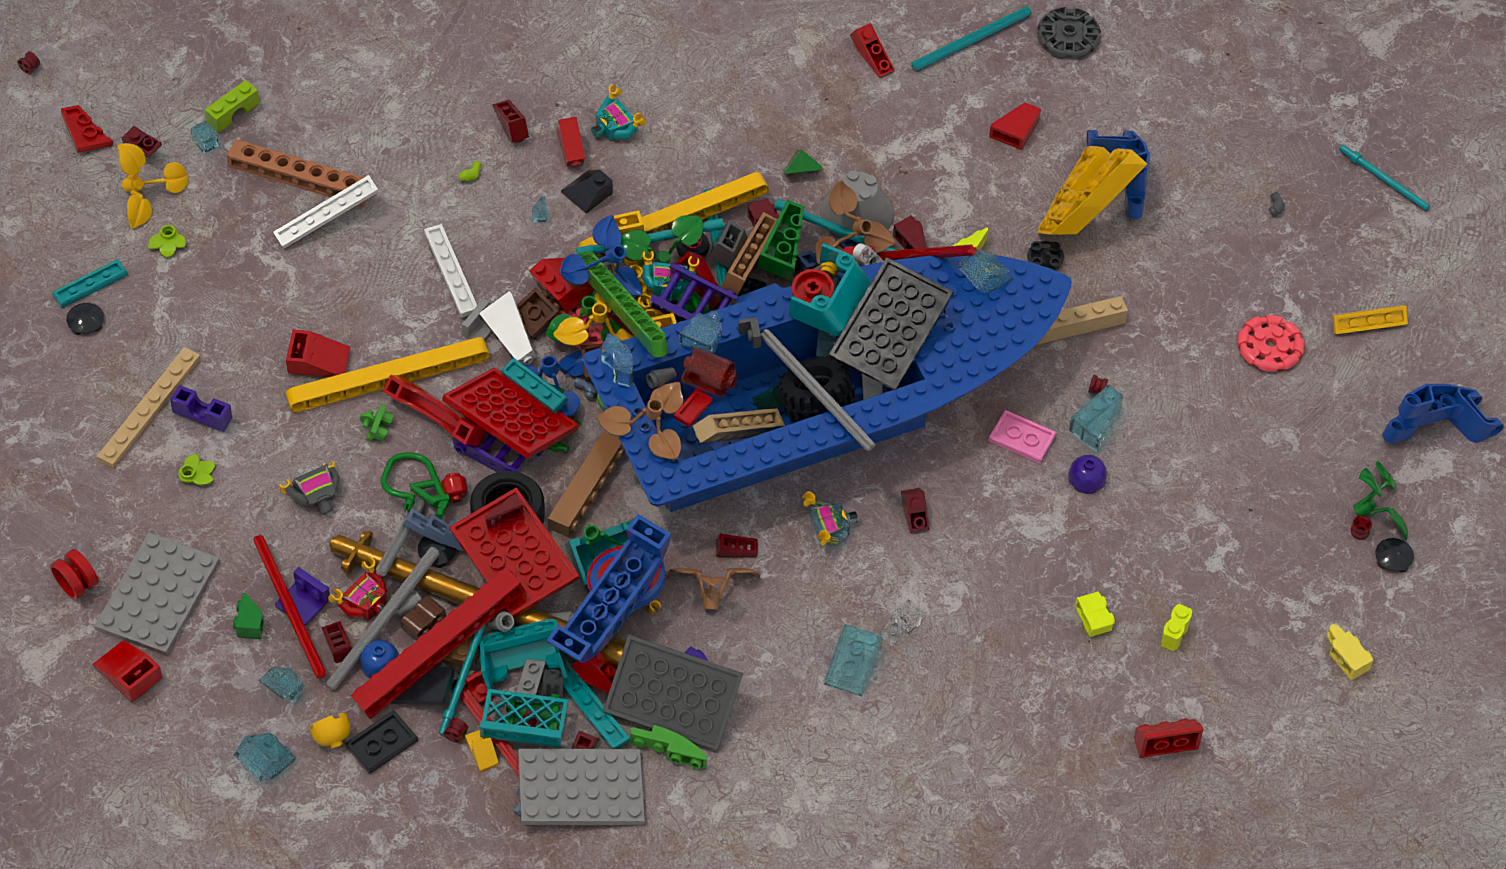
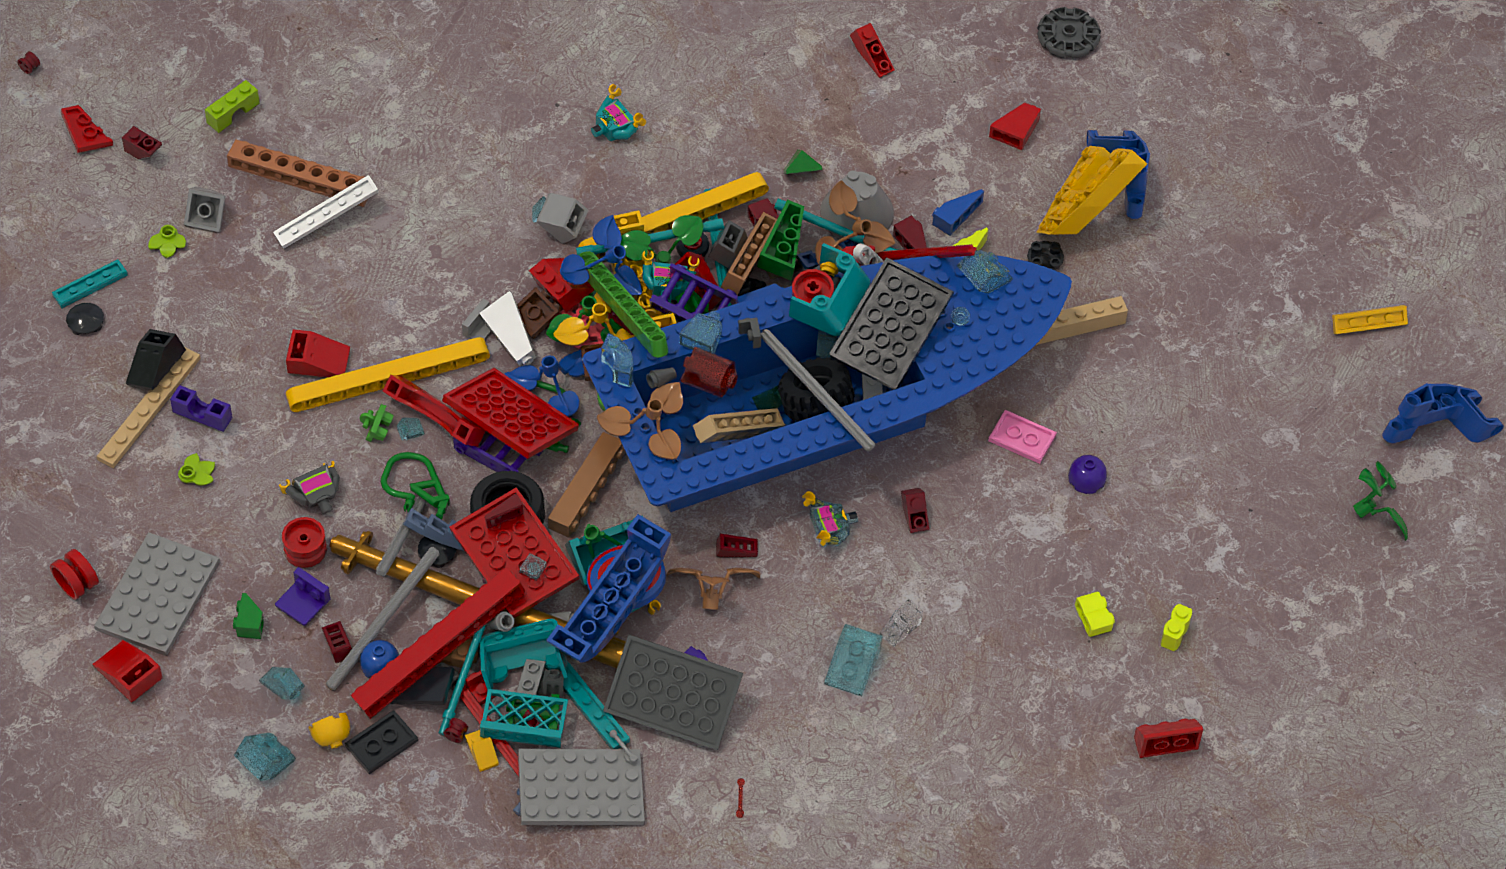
yellow plant [117,143,188,229] -> none
clear light blue brick [191,121,219,154] -> none
red axle [253,535,326,679] -> none
torso [329,557,387,620] -> none
light grey cone [396,591,422,617] -> none
reddish brown brick [400,596,446,641] -> none
white plate [424,224,477,318] -> none
red head [441,473,468,503] -> none
lime arm [459,161,482,181] -> none
dark red slope [492,100,529,142] -> none
teal tile [501,358,568,414] -> none
red slope [556,117,585,167] -> none
black slope [561,170,613,213] -> none
red slope [571,652,616,694] -> none
dark red slope [571,730,600,749] -> none
sand blue arm [574,377,597,399] -> none
bright green slope [630,725,707,770] -> none
red tile [674,389,713,428] -> none
teal axle [911,6,1031,71] -> none
clear light blue wedge [1069,385,1123,453] -> none
dark red wheel [1088,375,1108,397] -> none
coral plate [1237,315,1305,372] -> none
dark grey arm [1269,192,1285,216] -> none
light yellow hinge [1327,624,1373,681] -> none
teal bar [1339,144,1430,211] -> none
dark red wheel [1350,515,1372,540] -> none
black dish [1375,538,1414,572] -> none
none -> black slope [126,329,186,390]
none -> light grey slope [184,186,226,232]
none -> red wheel [282,517,327,568]
none -> clear light blue slope [397,417,424,440]
none -> clear light blue plate [519,553,547,581]
none -> light grey slope [536,193,588,244]
none -> light grey hinge [609,730,638,763]
none -> clear red hinge [736,778,745,818]
none -> blue slope [932,189,984,236]
none -> clear light blue plate [951,307,970,325]

